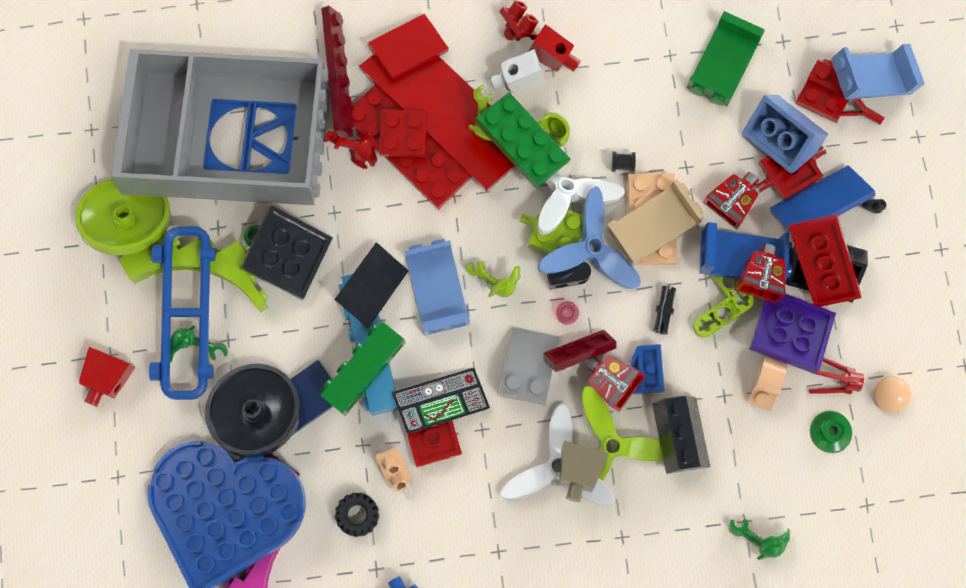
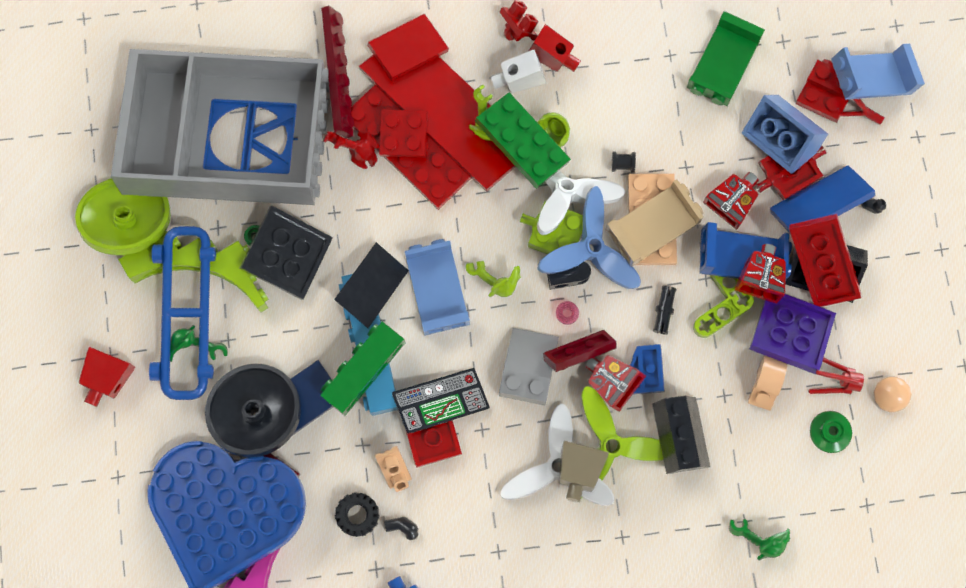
none -> black arm [384,517,418,540]

